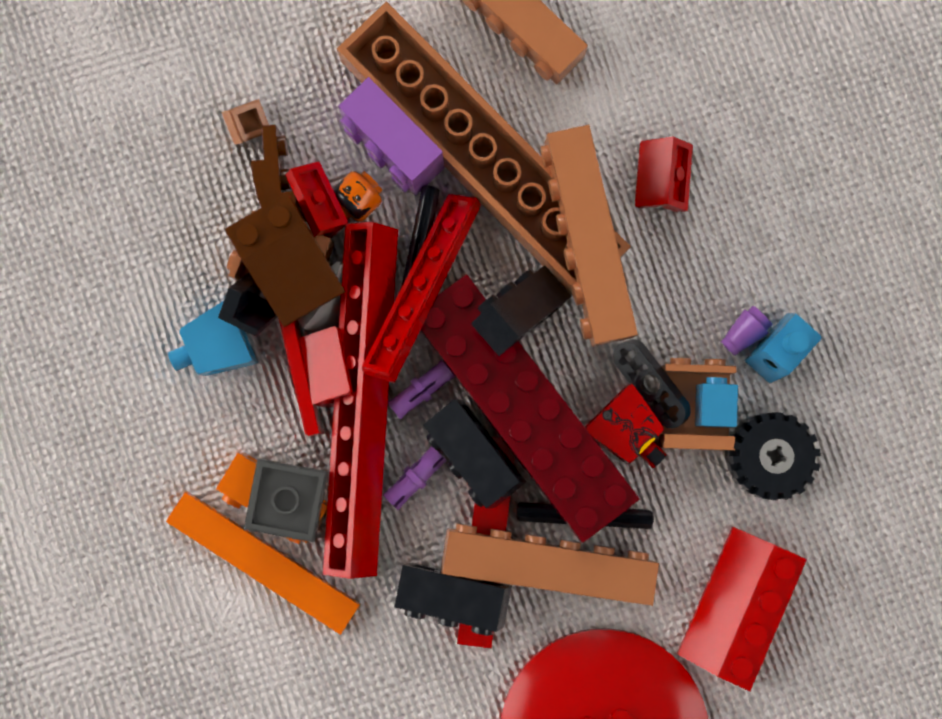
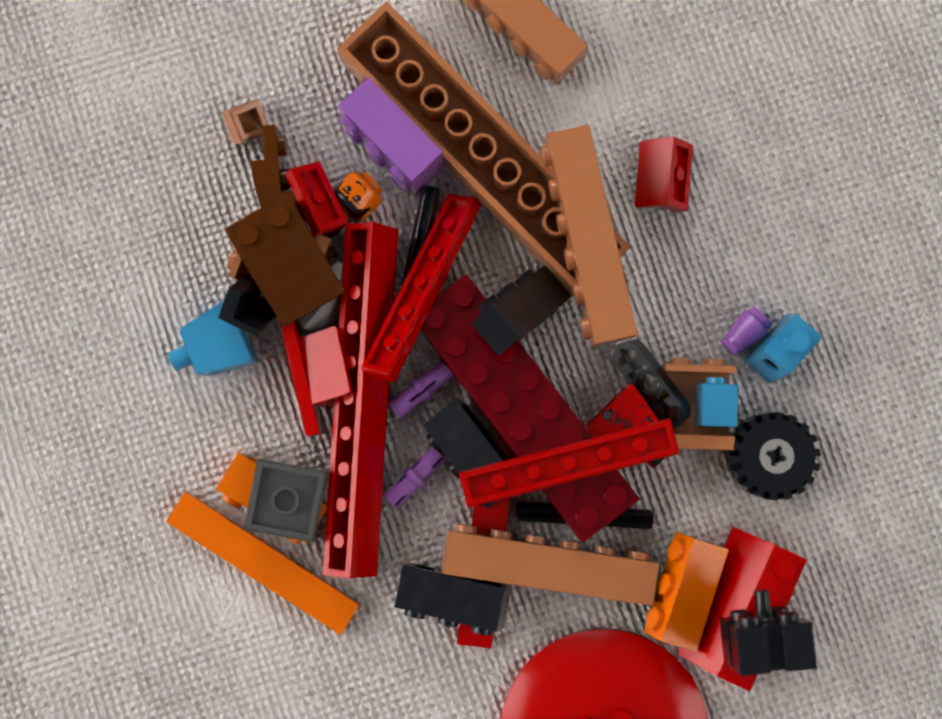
none -> red tile [459,418,680,508]
none -> orange brick [644,532,729,652]
none -> black brick [719,589,817,676]

